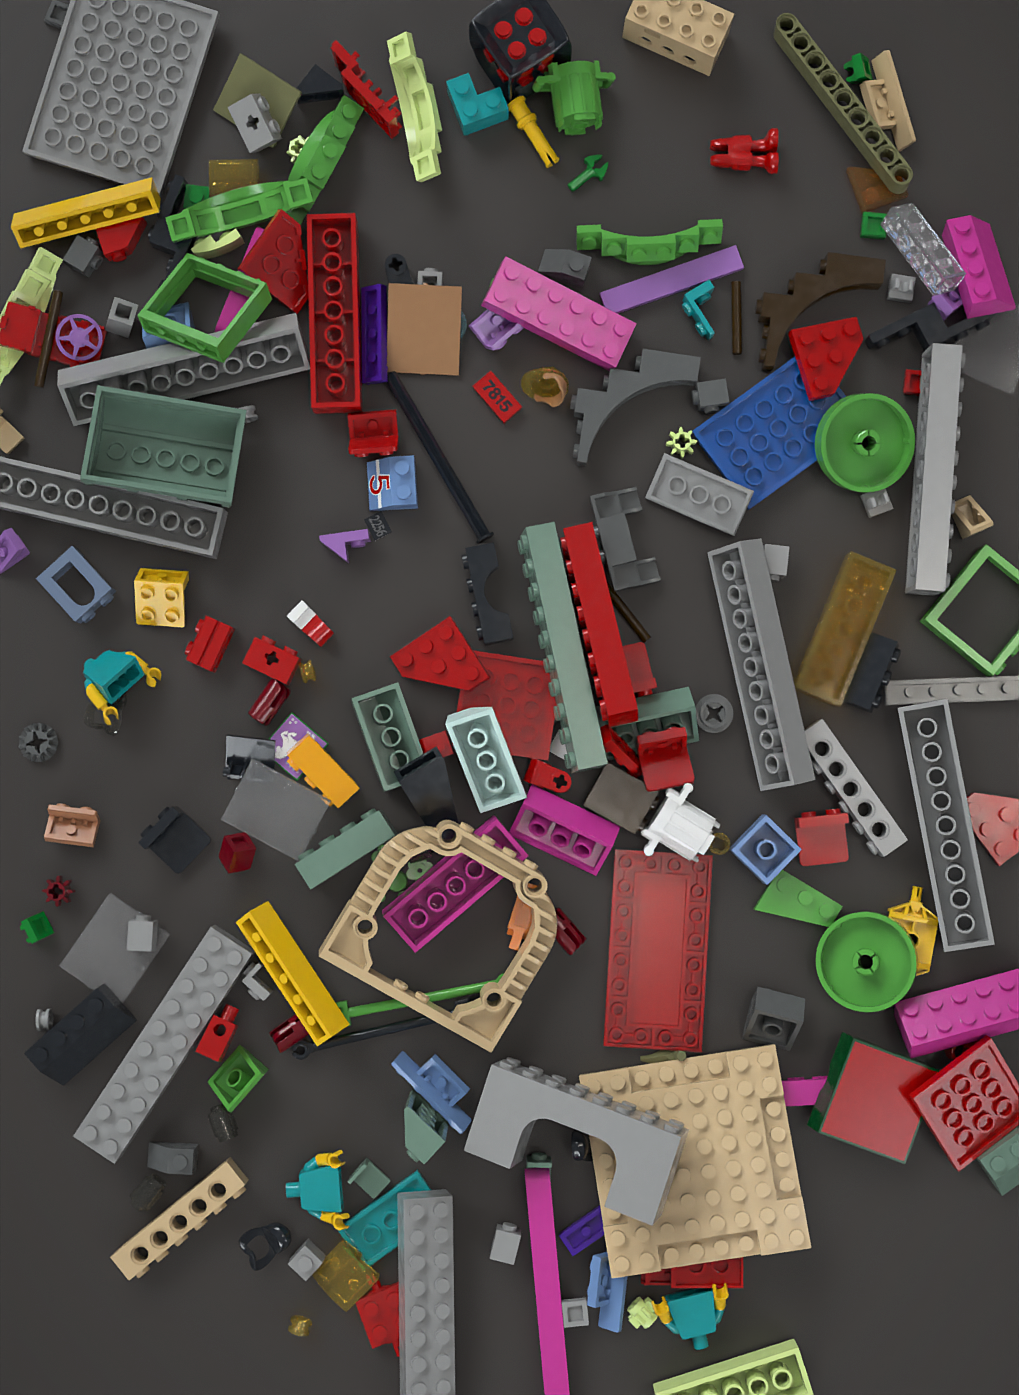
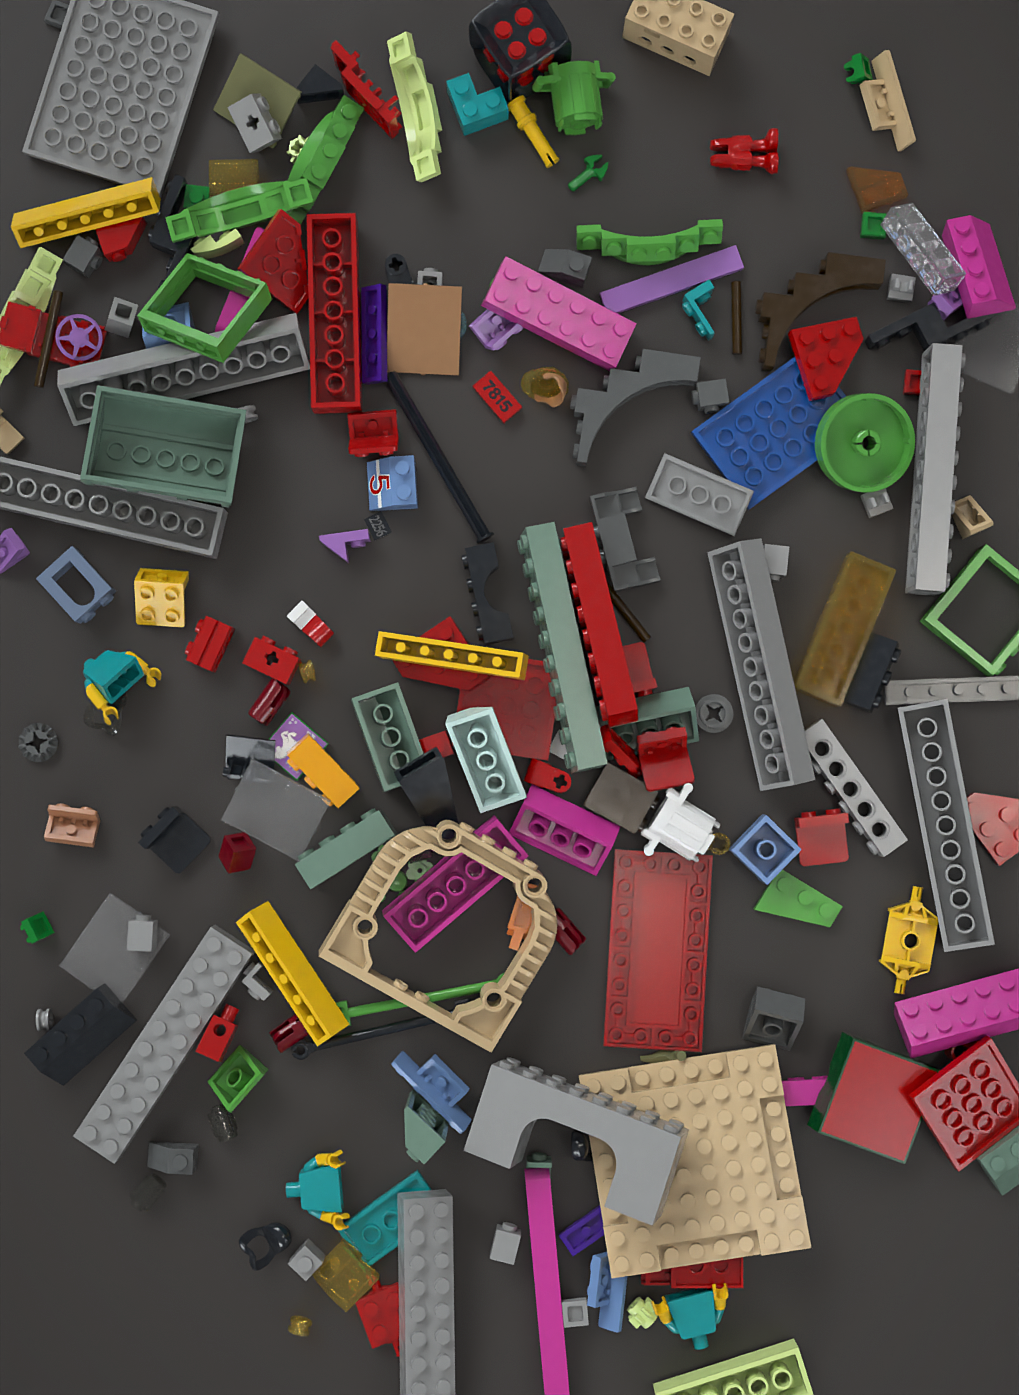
dark red gear [42,875,75,907] -> none
tan brick [110,1157,249,1280] -> none
sand green bracket [347,1157,390,1199] -> none
yellowish green gear [666,427,697,459] -> none
olive beam [773,13,913,194] -> none
bright green piece [816,911,918,1012] -> none
none -> yellow brick [375,631,529,680]

